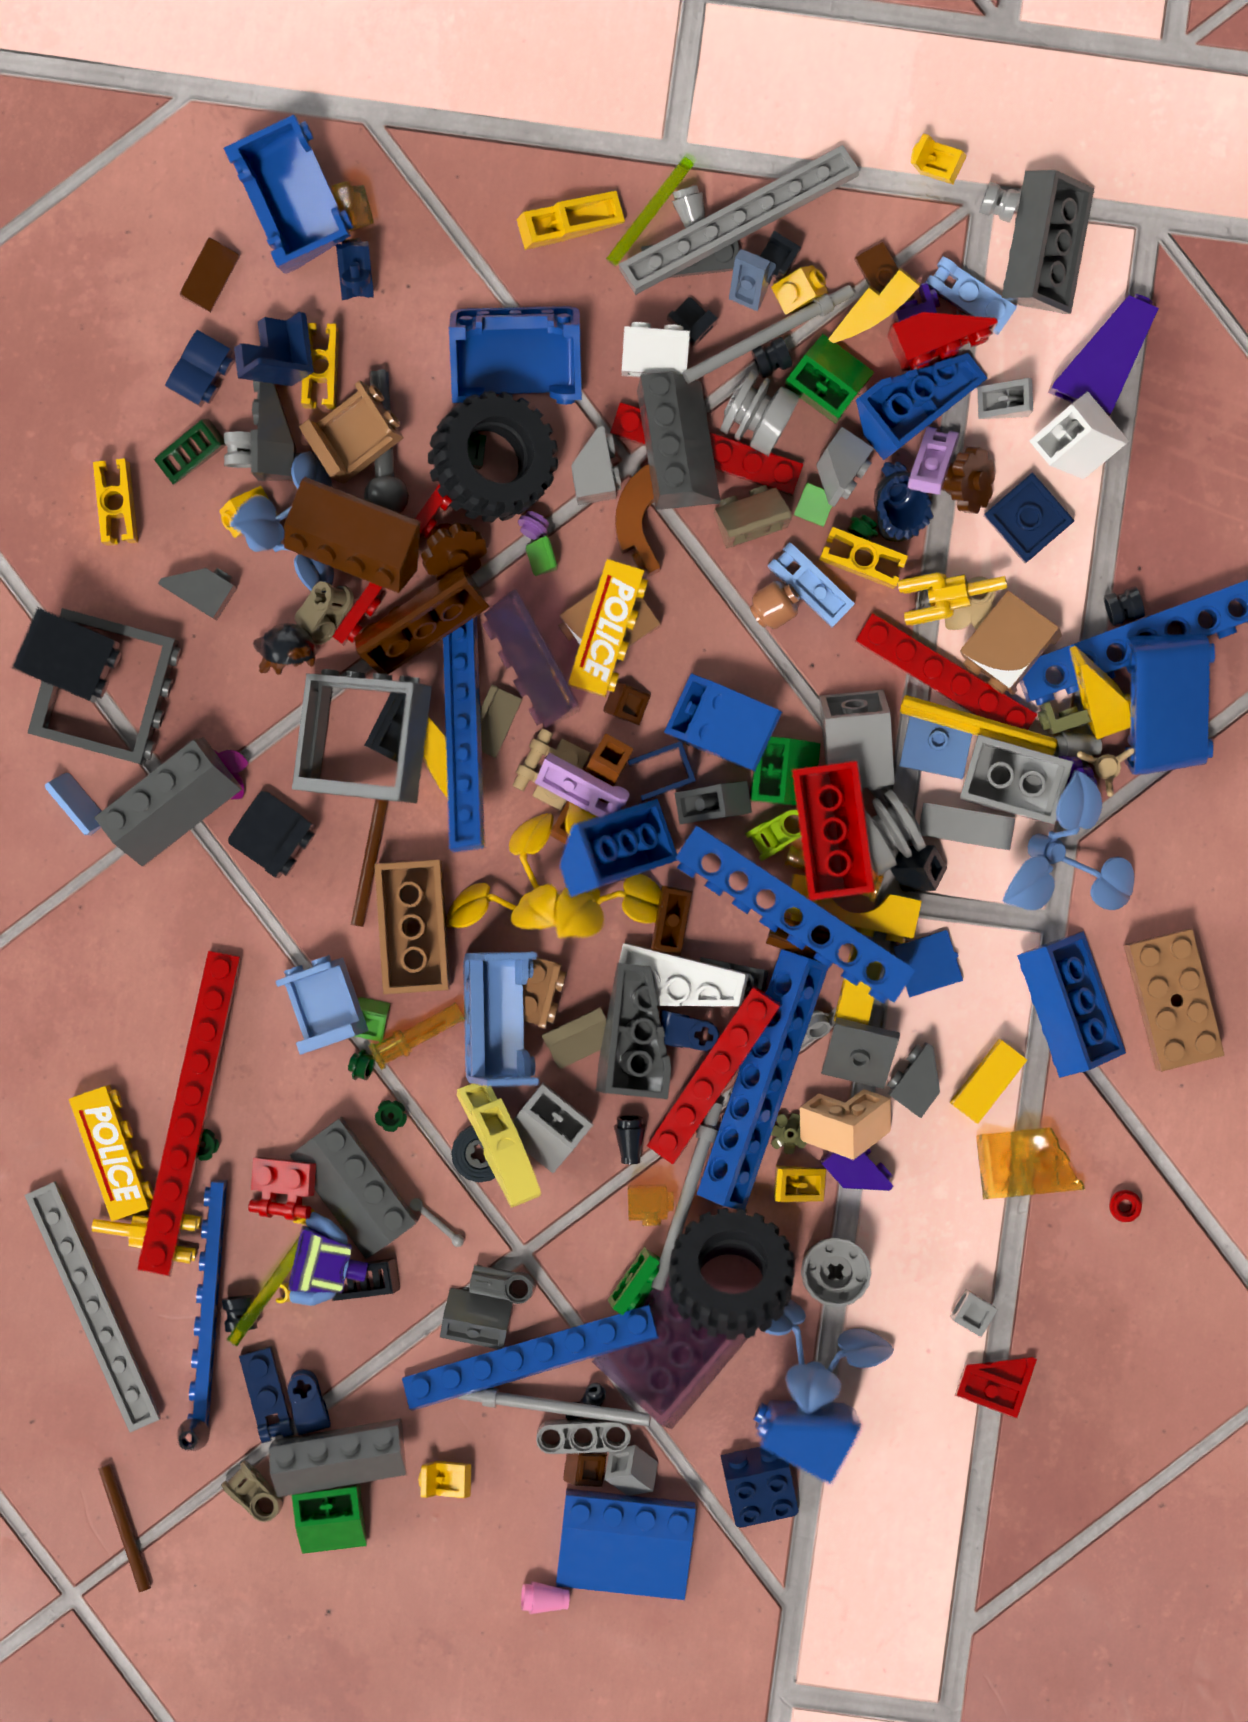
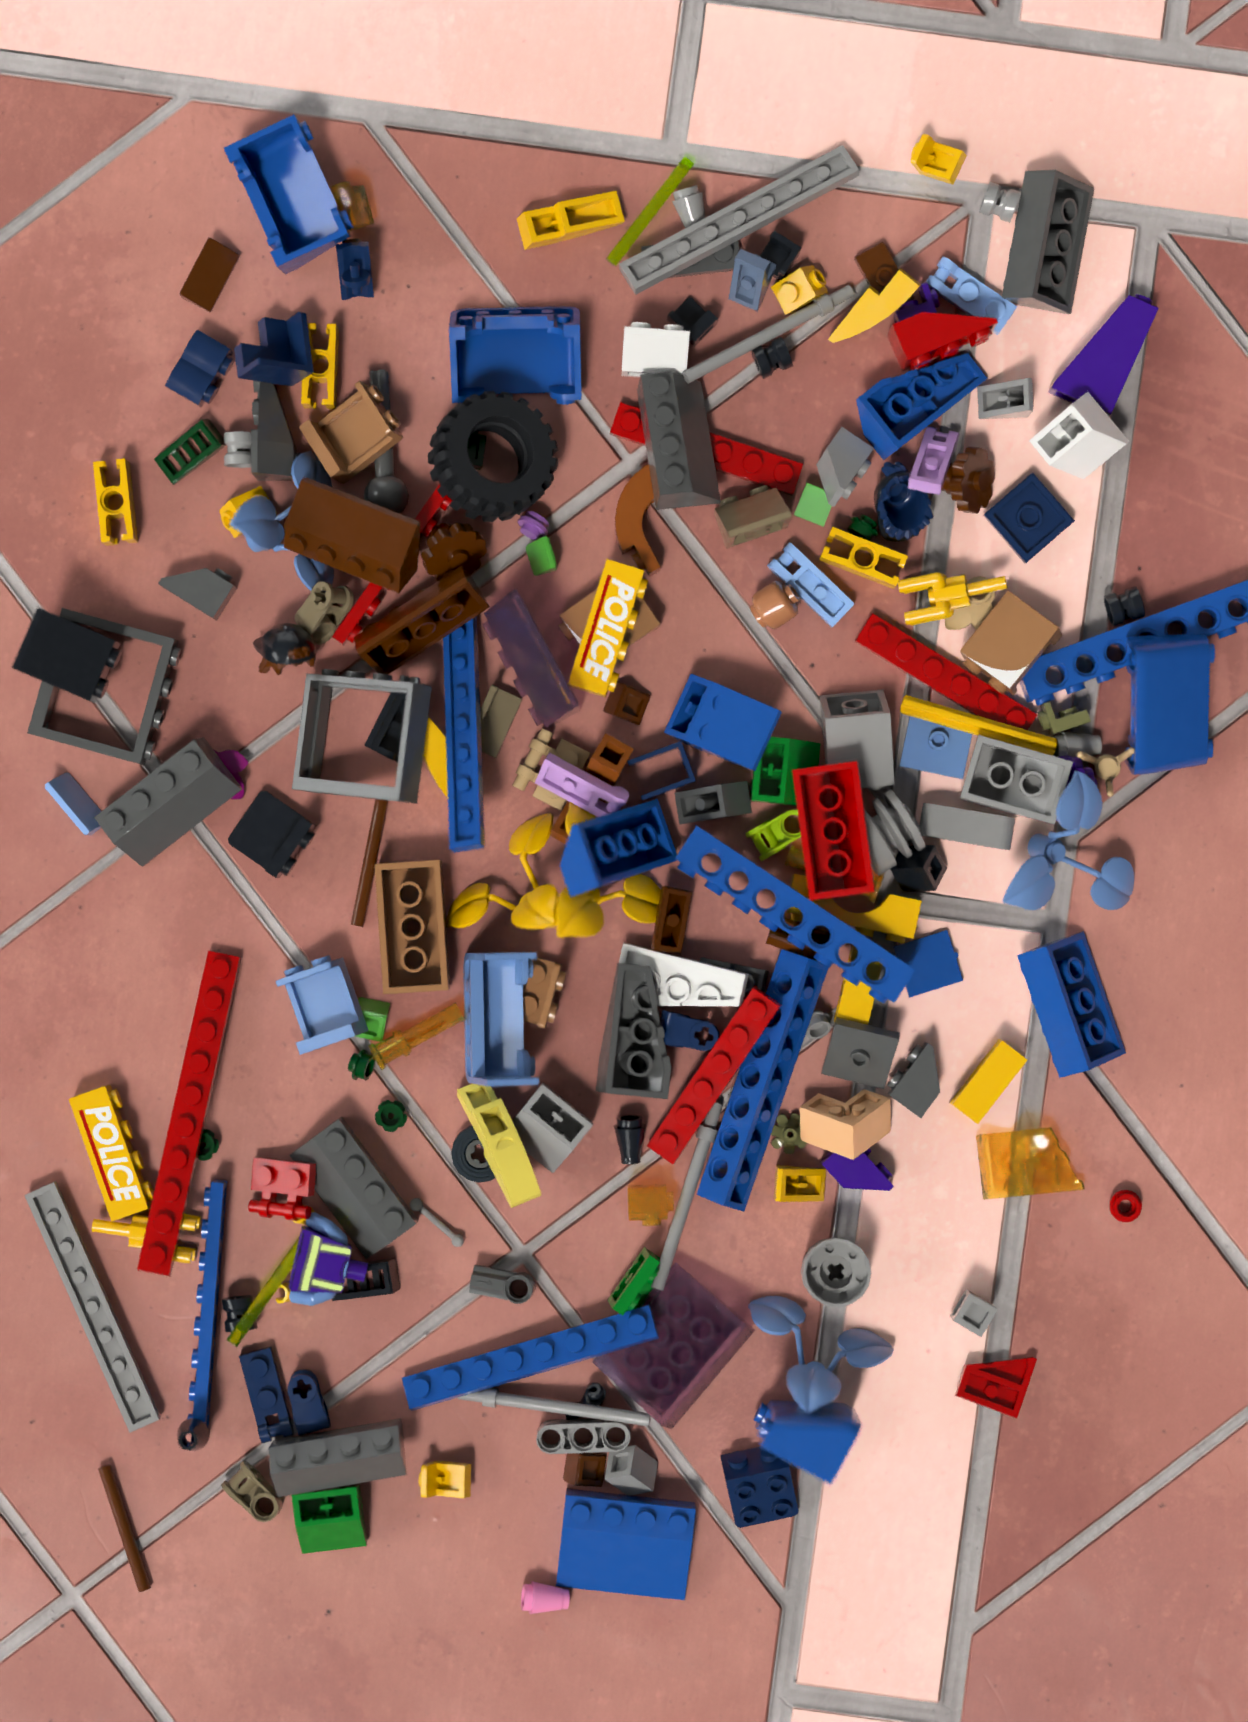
dark grey panel [440,1288,512,1349] -> none
dark tan panel [542,1007,607,1069] -> none
light grey slope [571,426,621,505] -> none
black tyre [669,1208,795,1340] -> none
light grey wheel [720,370,800,457] -> none
green slope [784,334,874,424] -> none
yellow slope [1069,646,1131,740] -> none
medium nougat brick [1124,929,1225,1072] -> none

